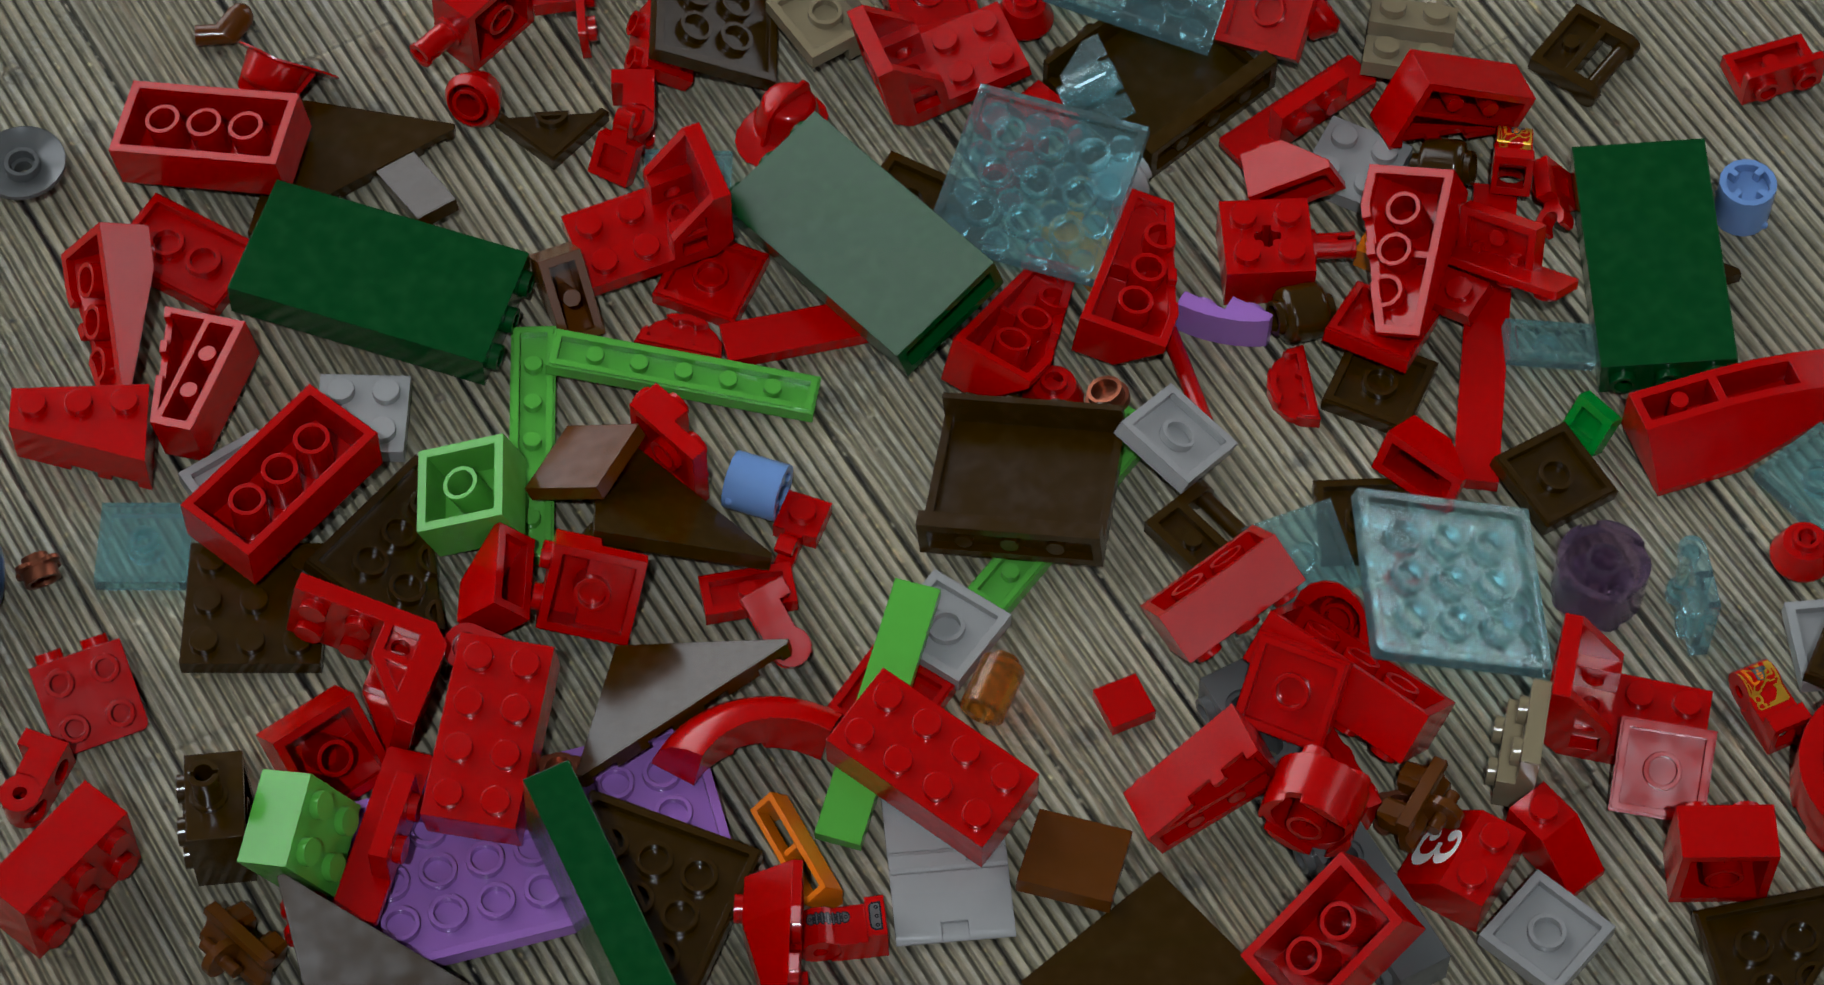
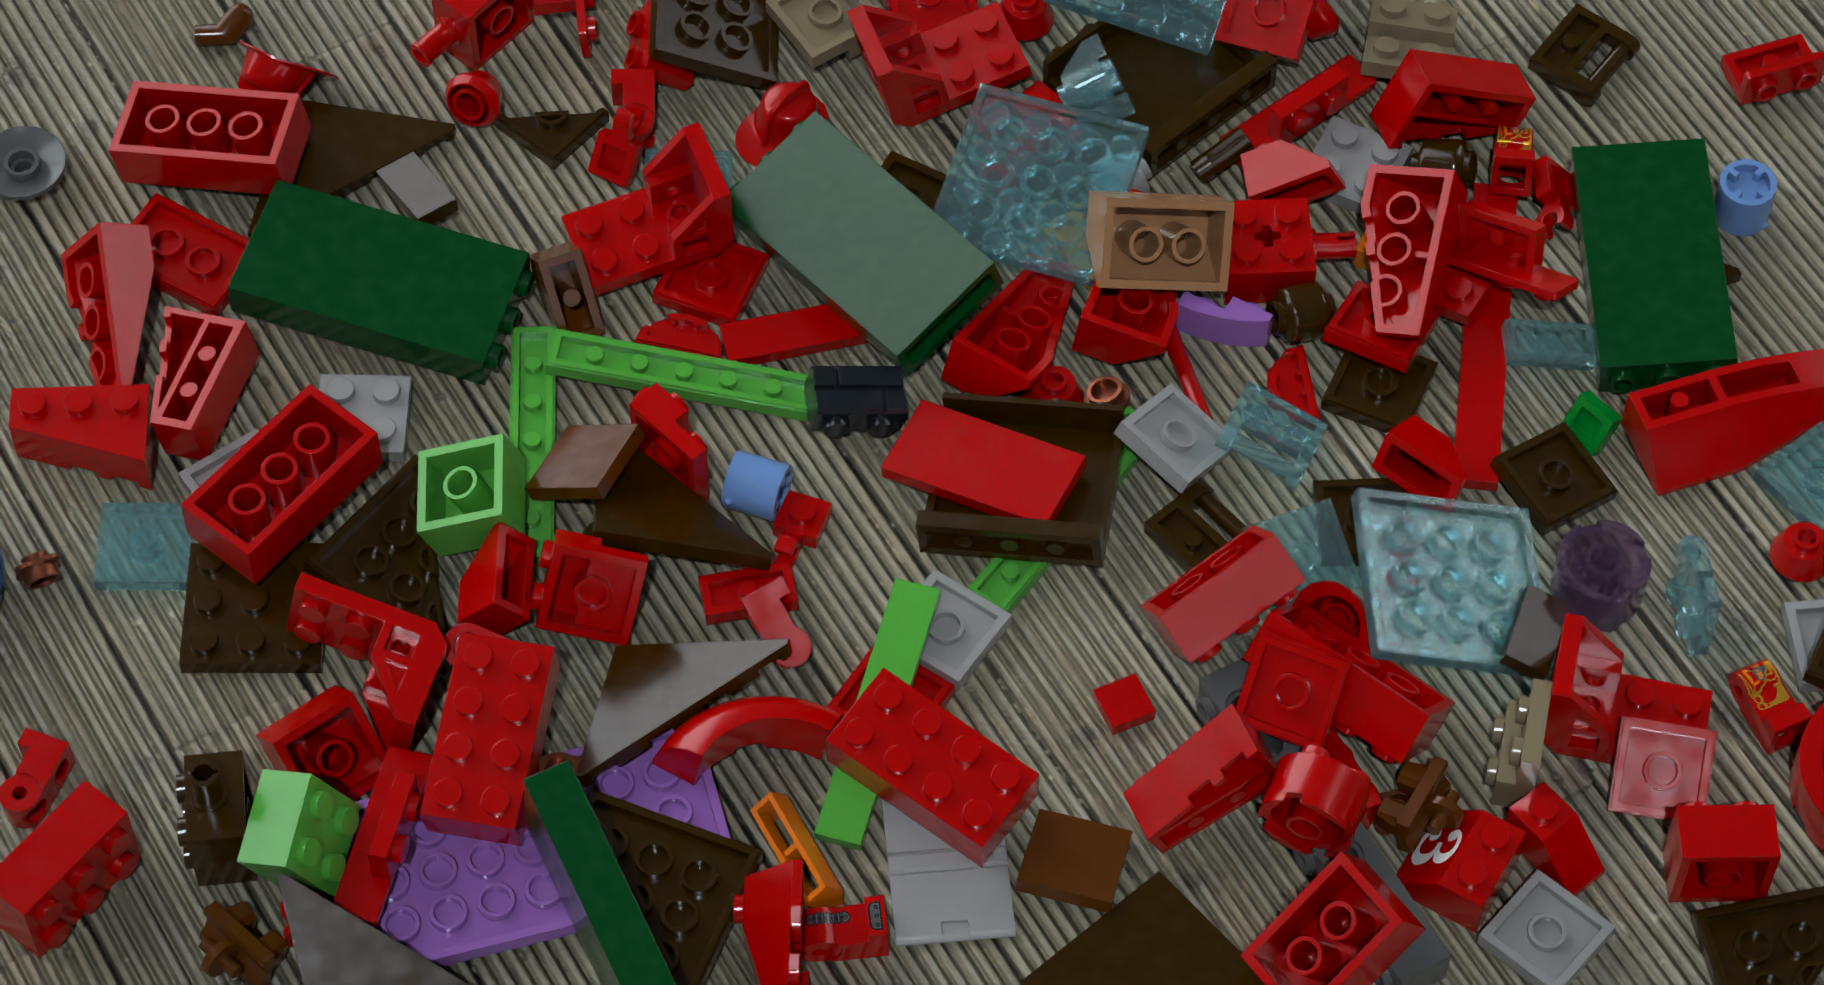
red bracket [28,632,148,754] -> none
clear orange brick [960,650,1025,726] -> none
none -> black brick [804,366,907,437]
none -> red tile [881,399,1087,521]
none -> medium nougat slope [1086,190,1235,292]
none -> dark brown piece [1190,127,1255,184]
none -> clear light blue plate [1214,381,1328,490]
none -> dark brown tile [1499,584,1571,680]

